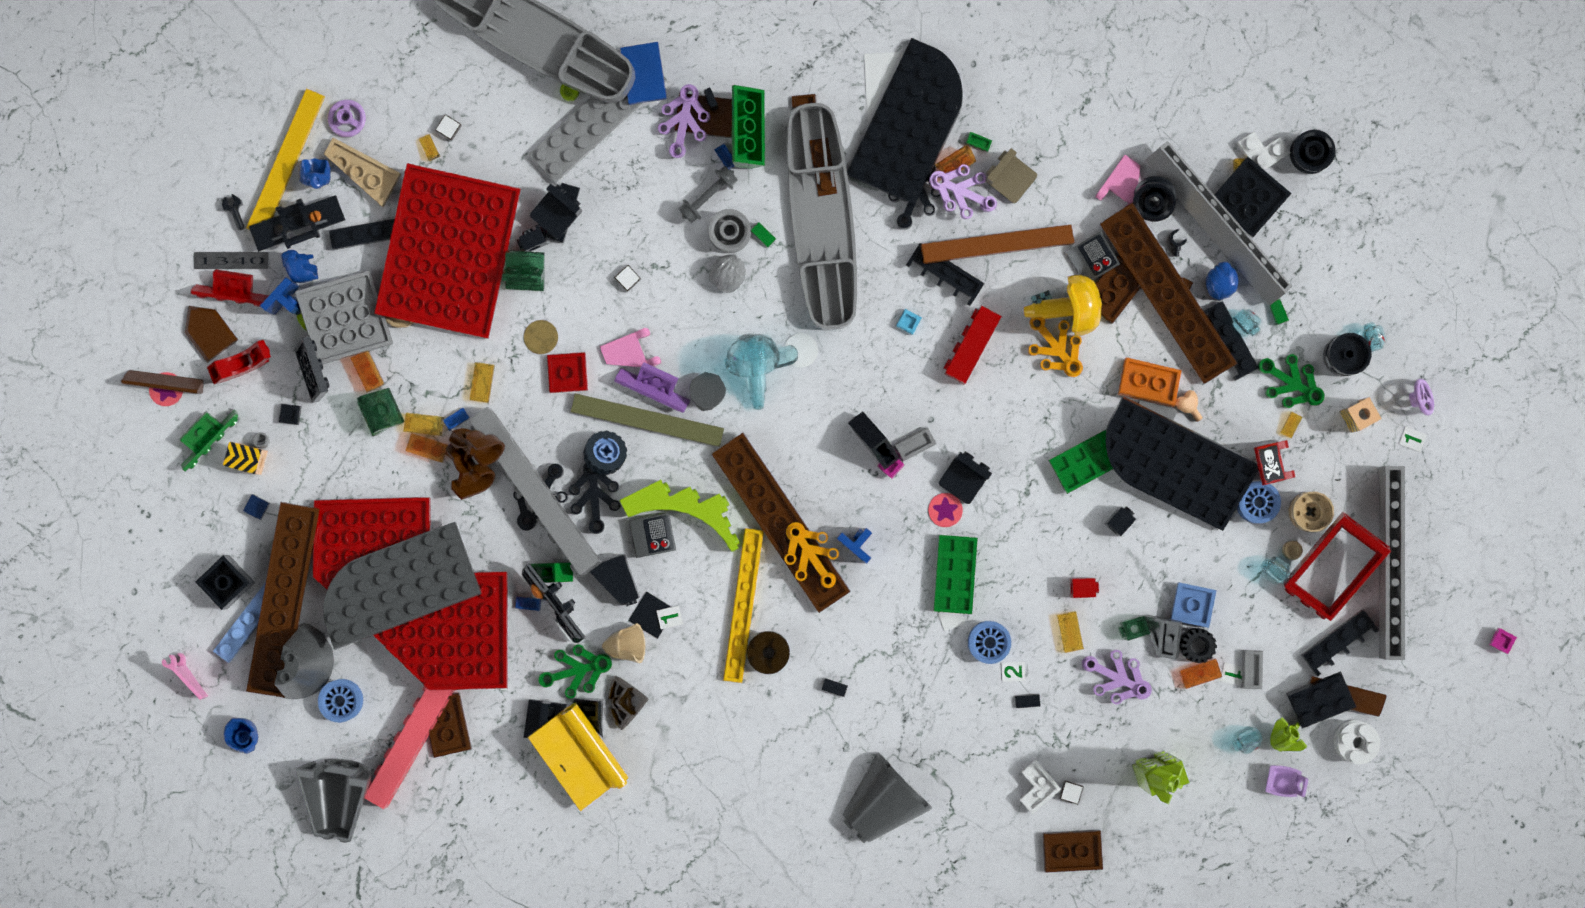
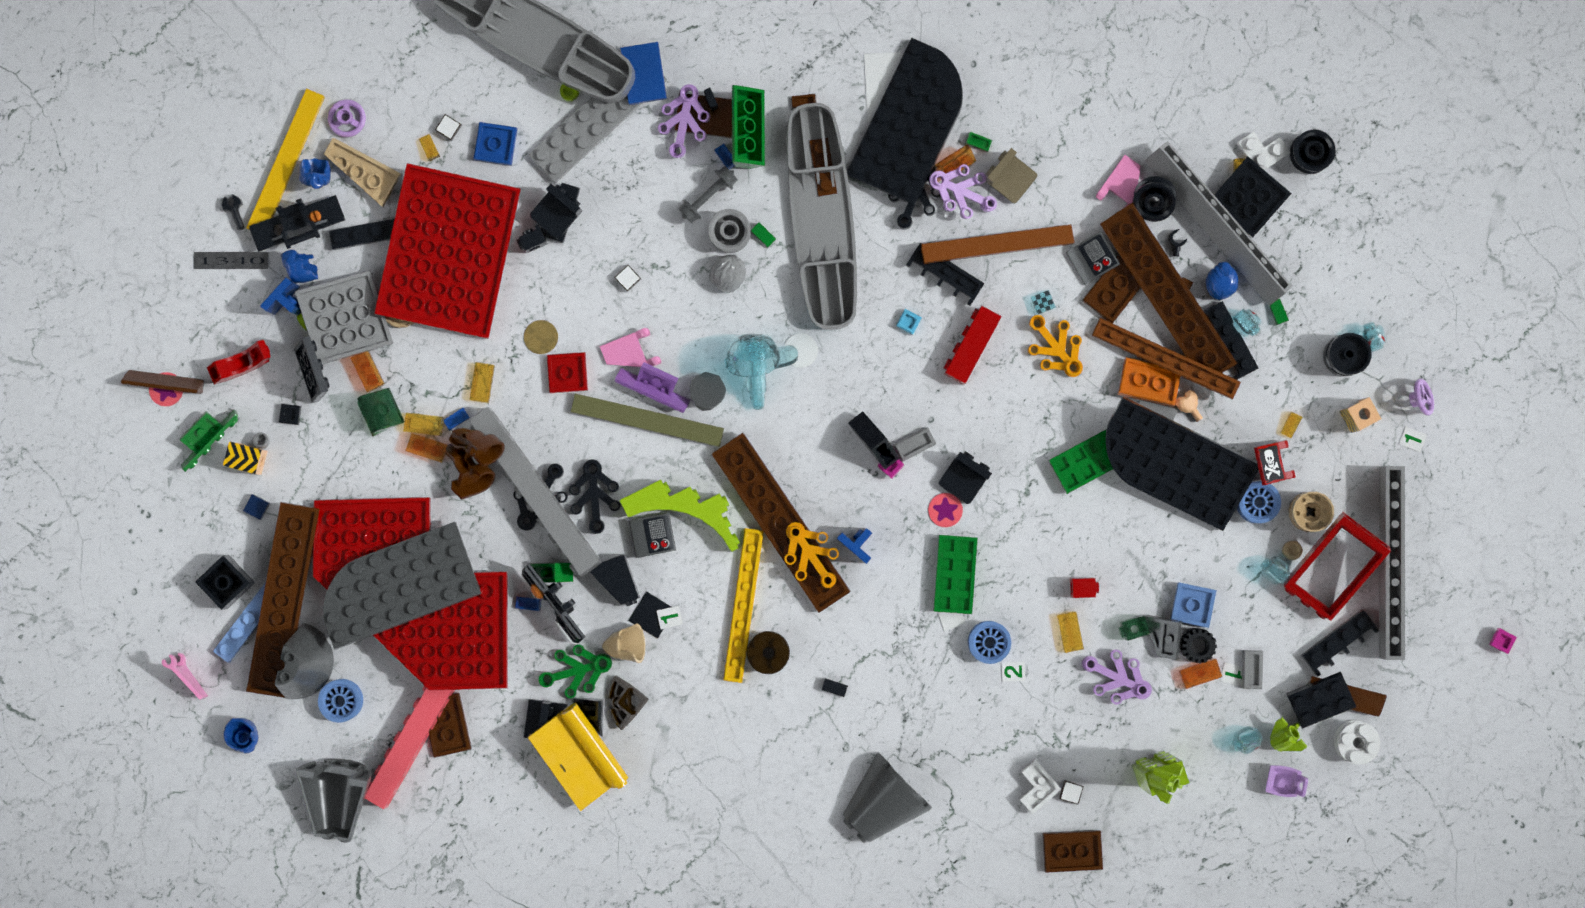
reddish brown tile [185,306,238,363] -> none
red bracket [190,269,269,307] -> none
clear green bracket [503,250,545,291] -> none
black wheel [583,430,627,475] -> none
black piece [1015,694,1041,708] -> none
yellow piece [1024,275,1102,337] -> none
black brick [1104,506,1136,536] -> none
green plant [1258,354,1325,408] -> none
none -> blue tile [474,122,518,166]
none -> dark orange tile [1092,318,1241,400]

